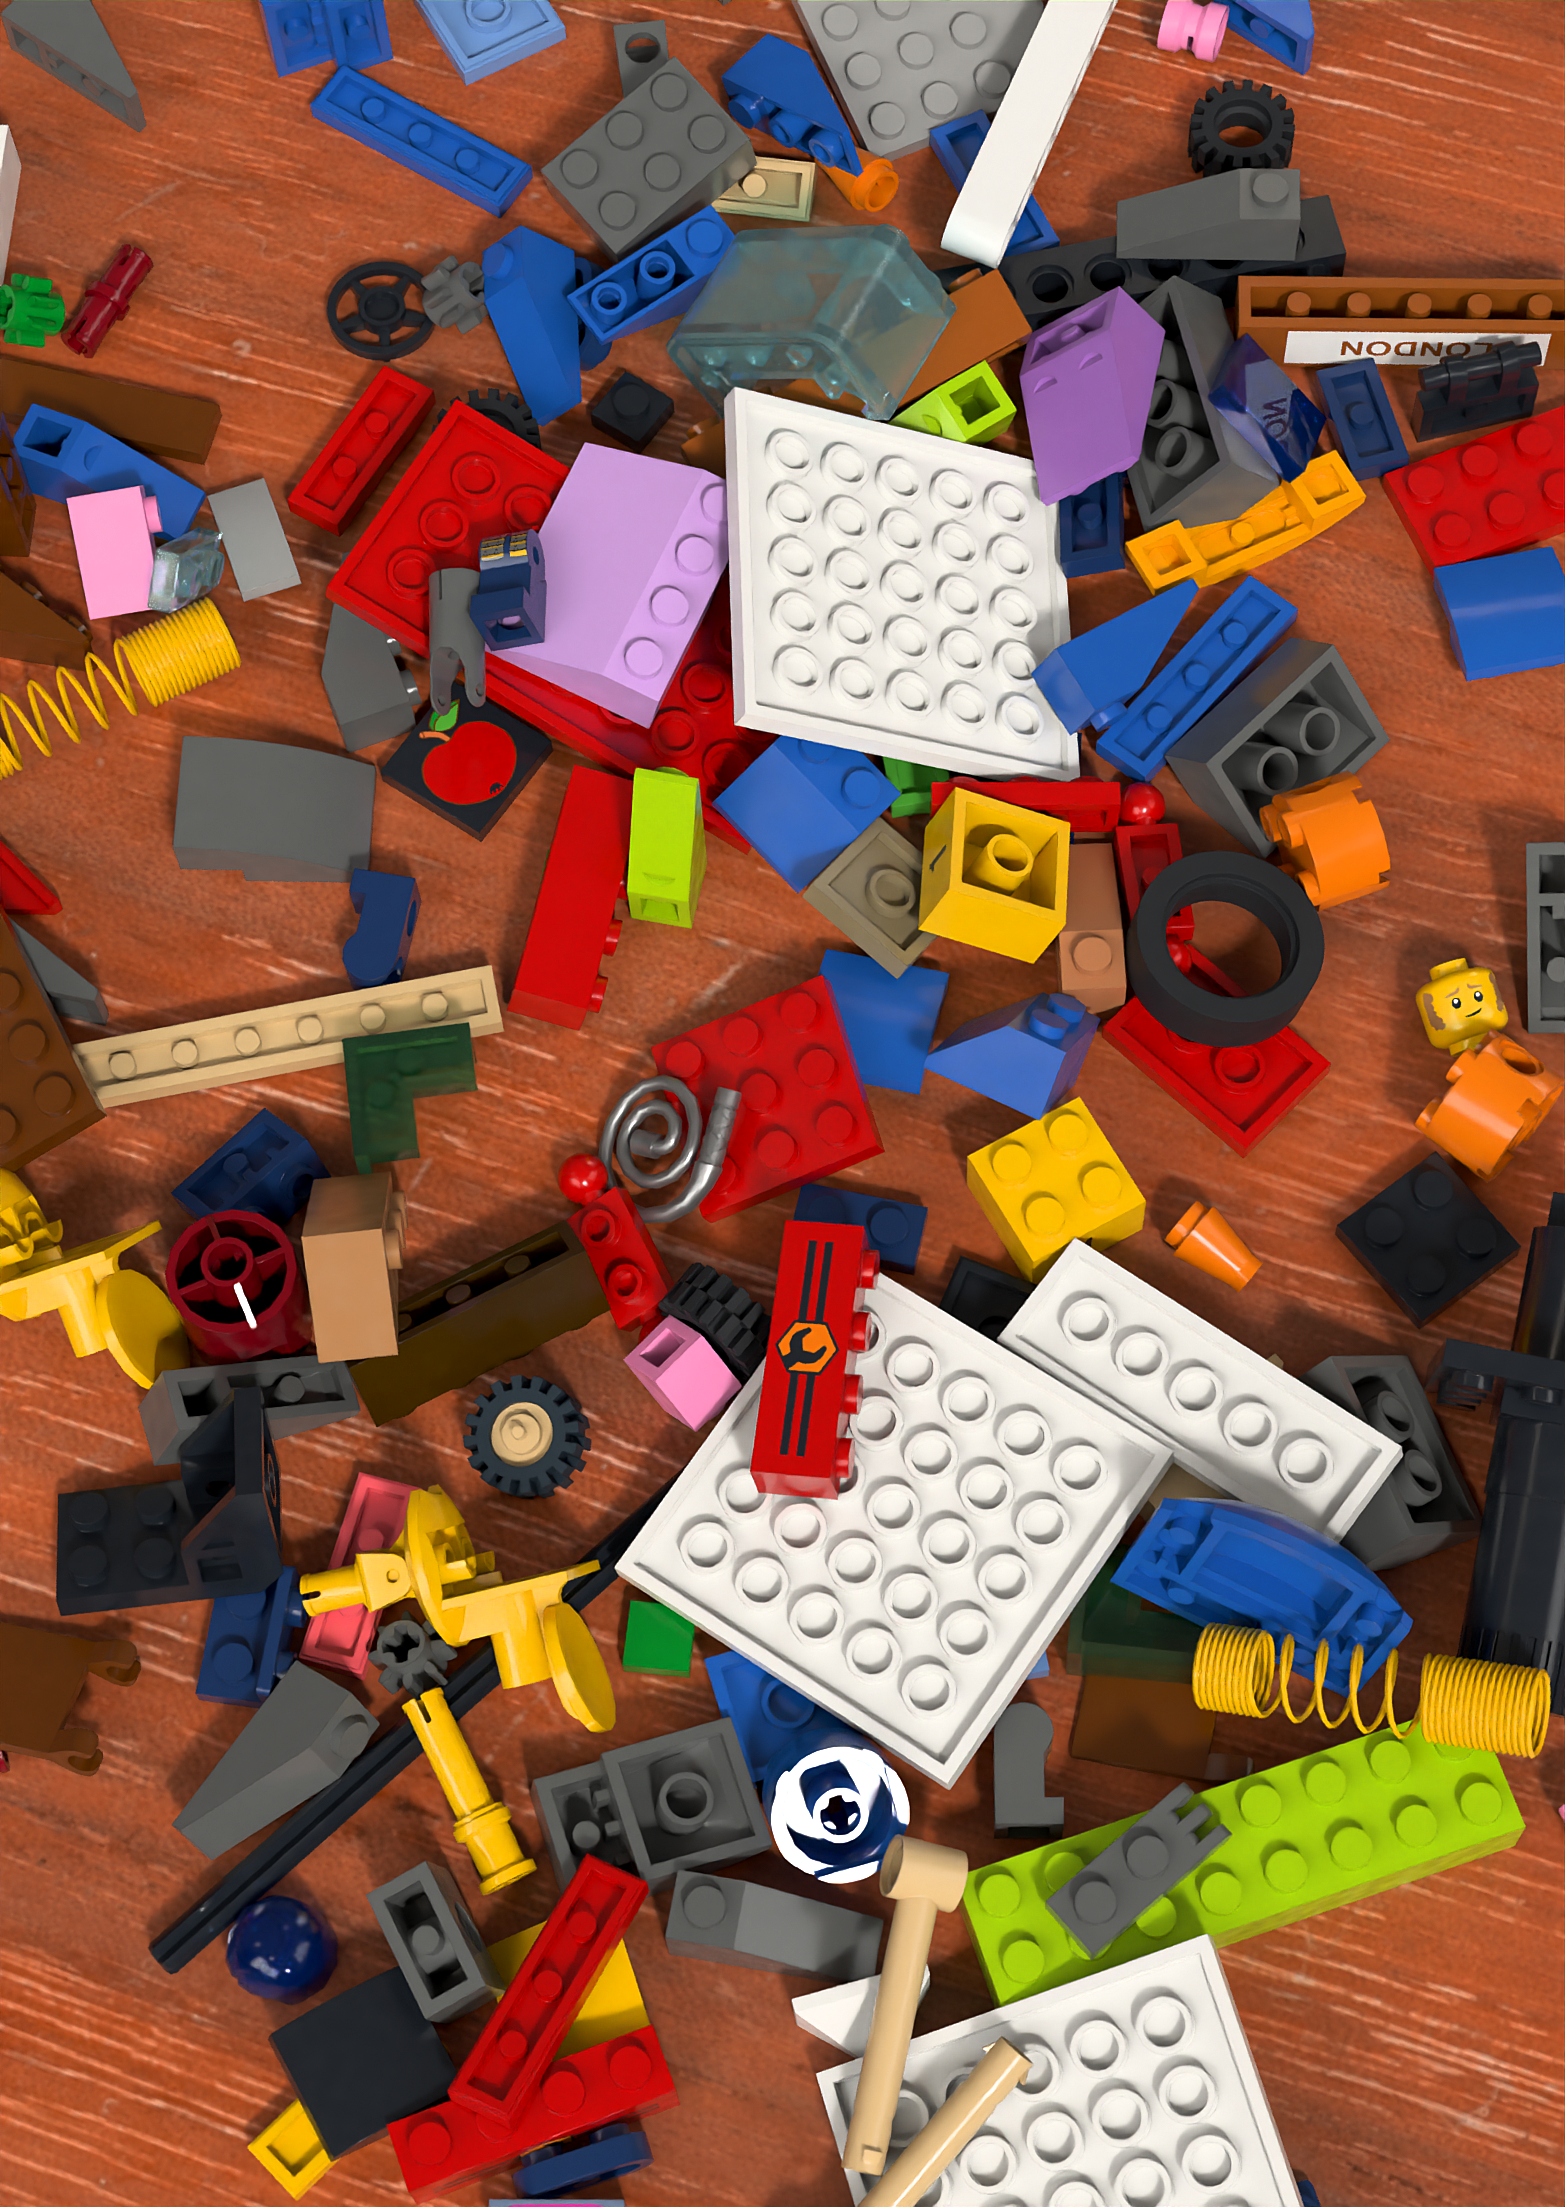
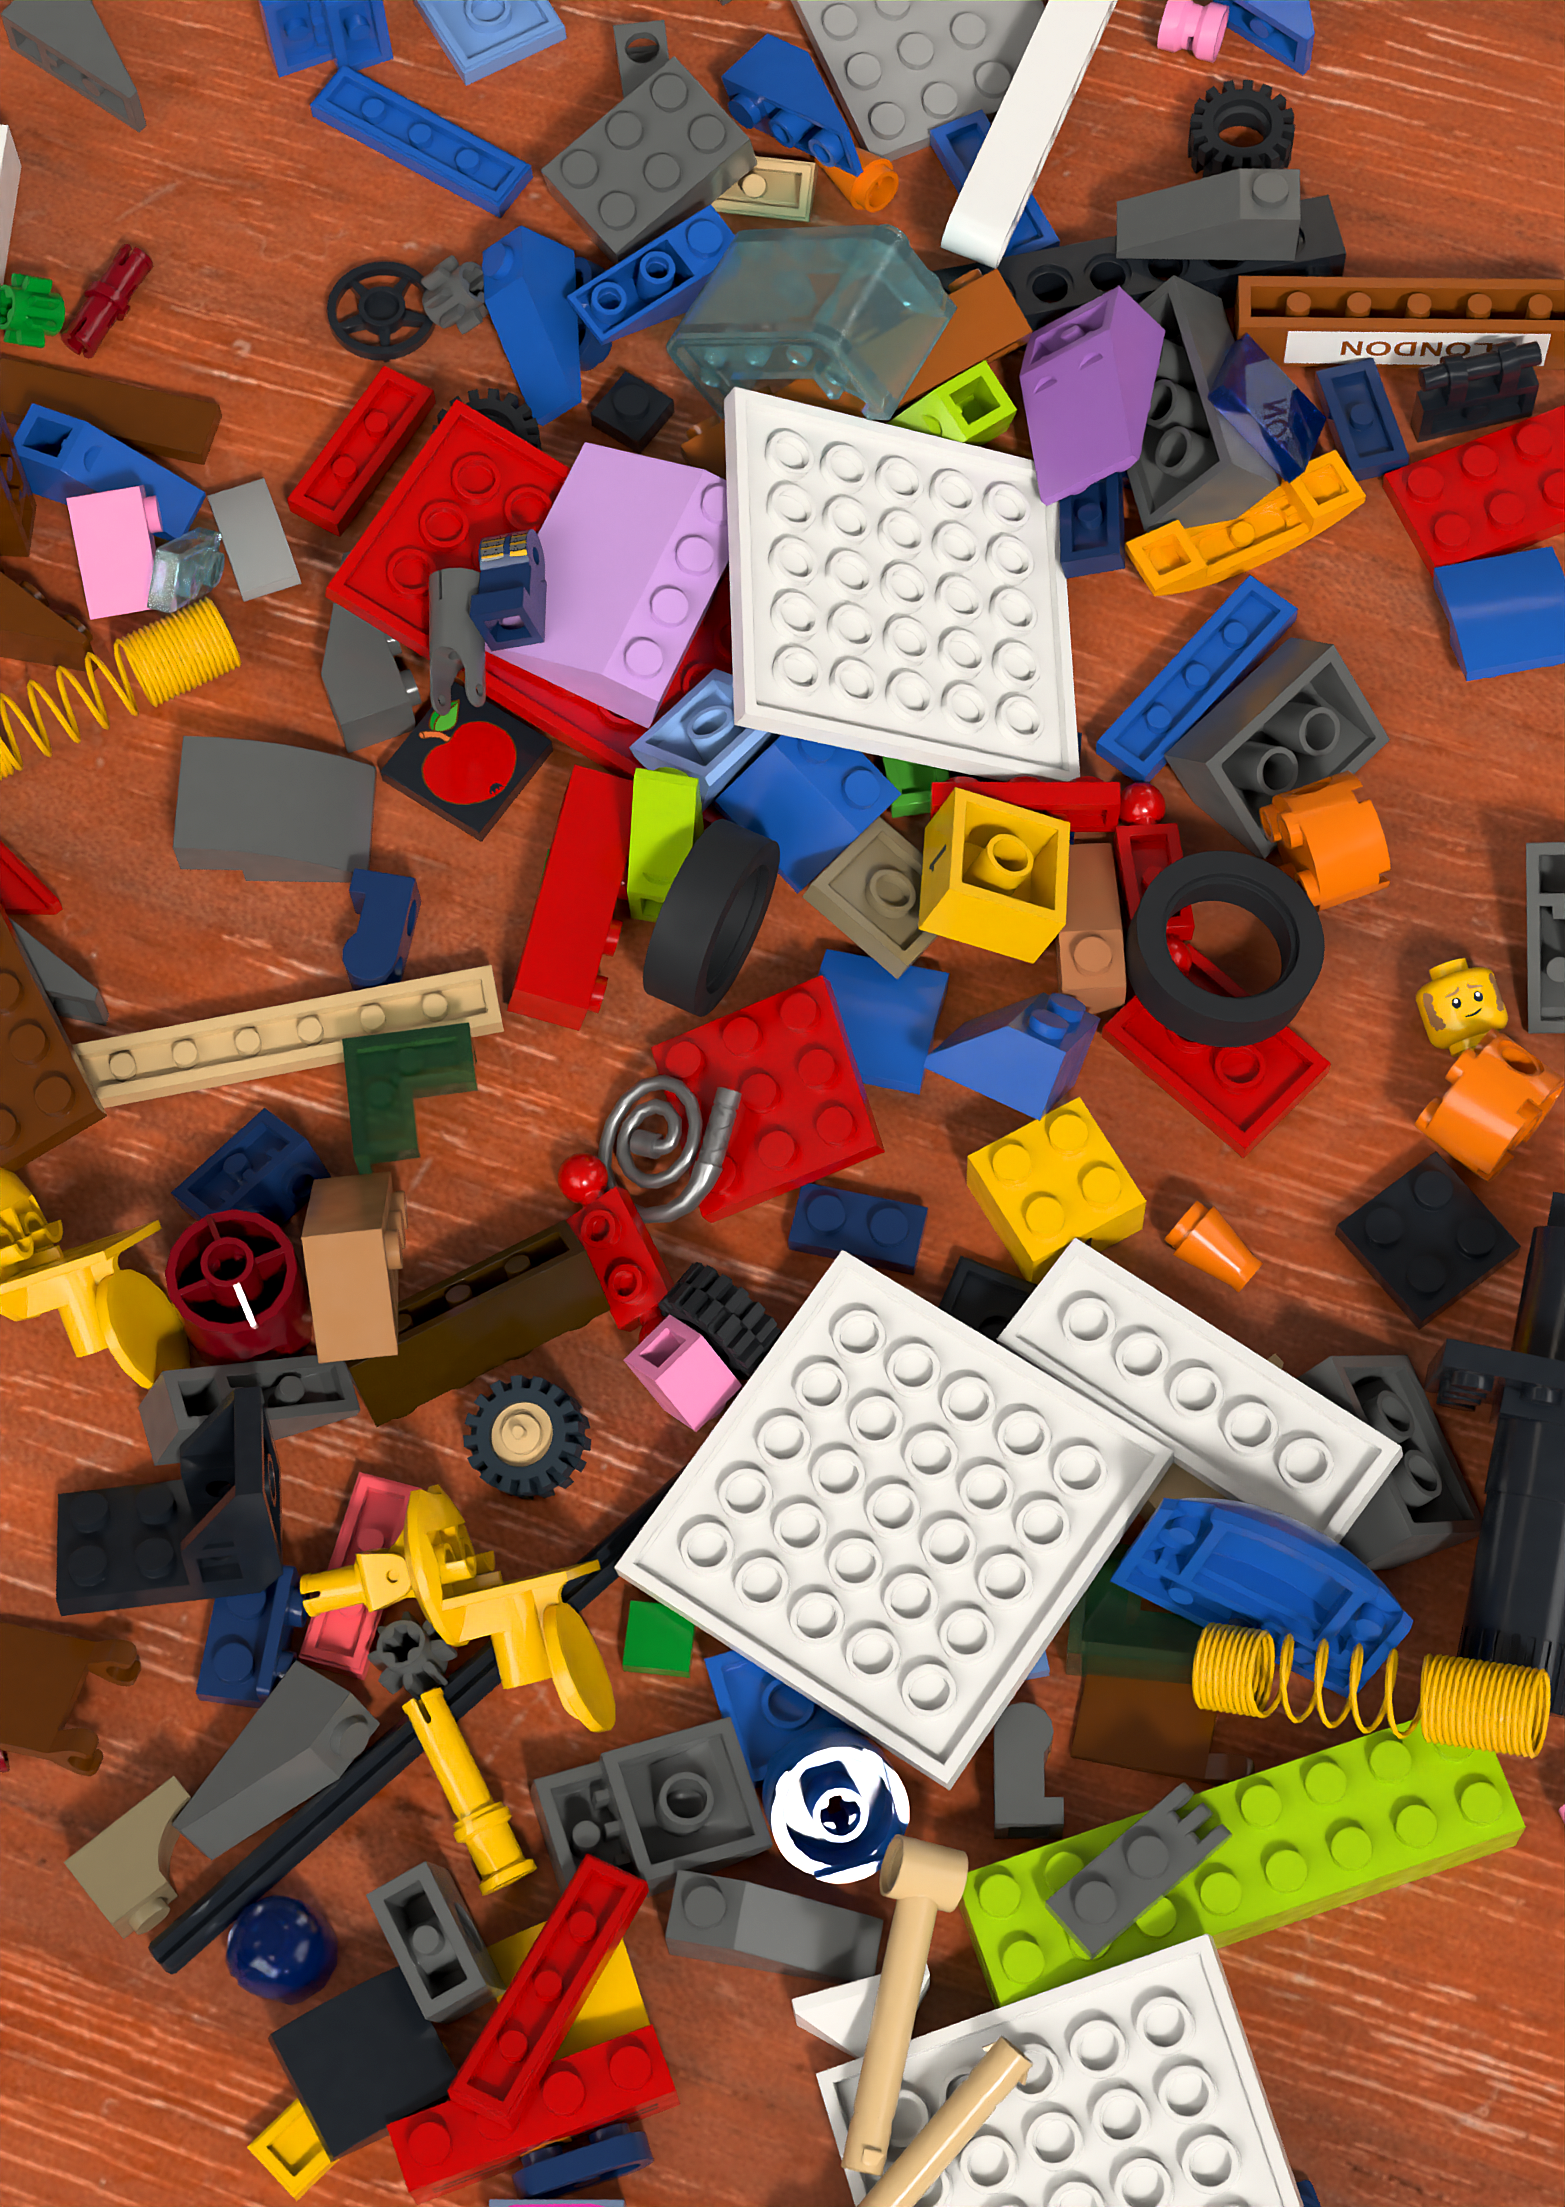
red brick [750,1220,880,1500] -> none
blue slope [1031,578,1199,736] -> none
none -> dark tan arch [64,1776,191,1939]
none -> light blue slope [629,668,781,812]
none -> black tyre [643,819,780,1017]

